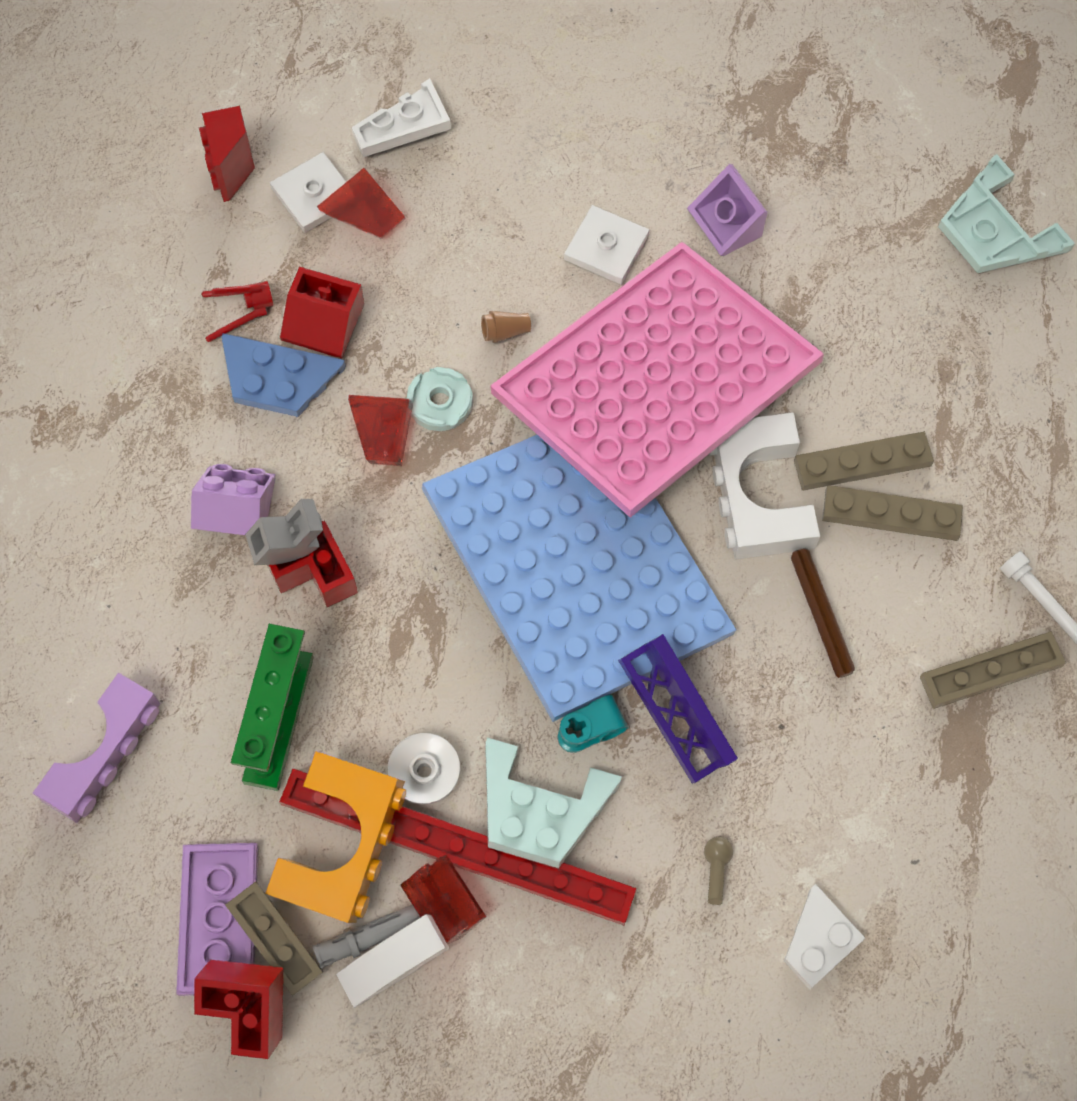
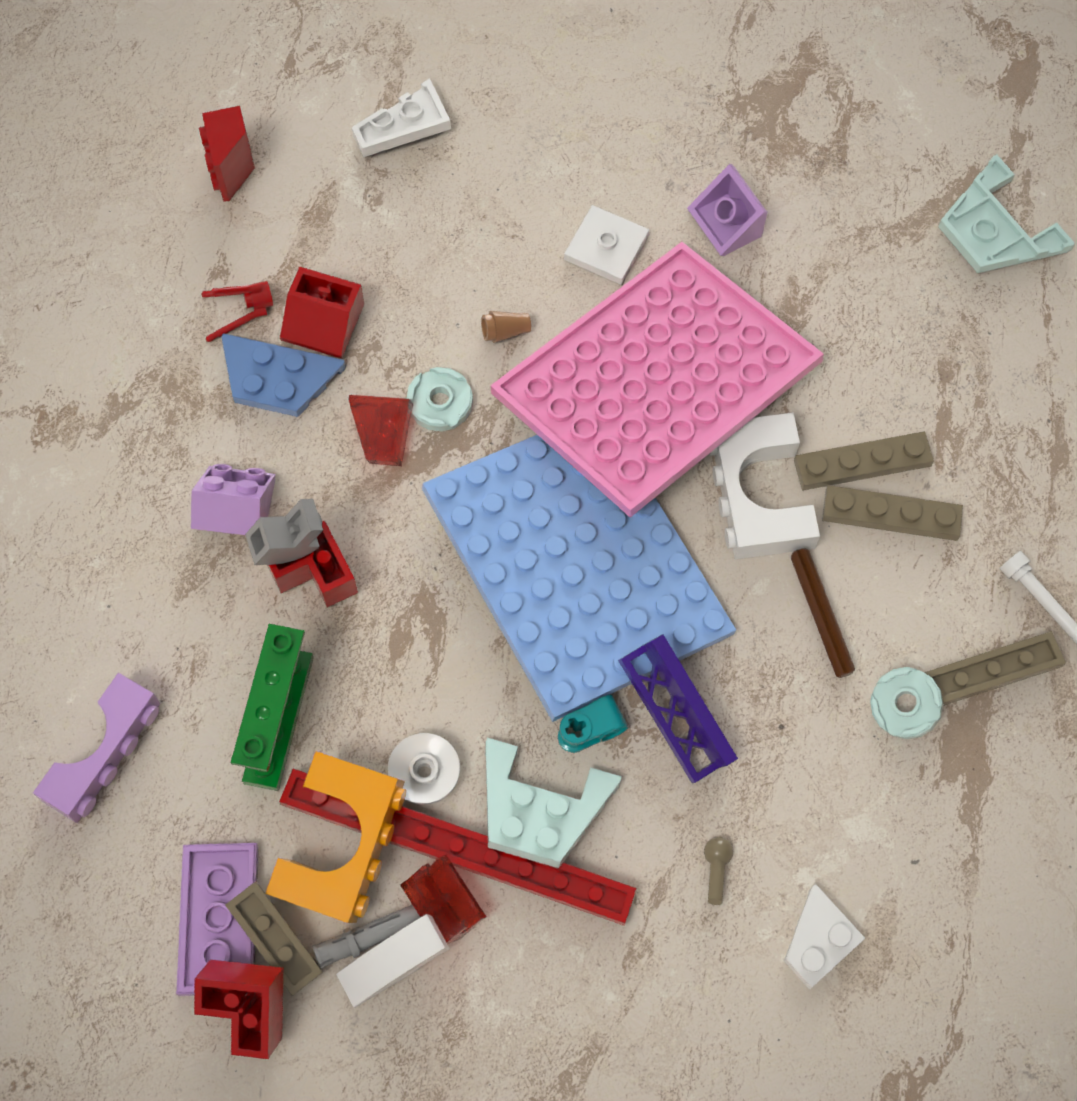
white plate [270,152,358,233] -> none
clear red wing [317,168,406,239] -> none
none -> light aqua tile [870,667,944,739]

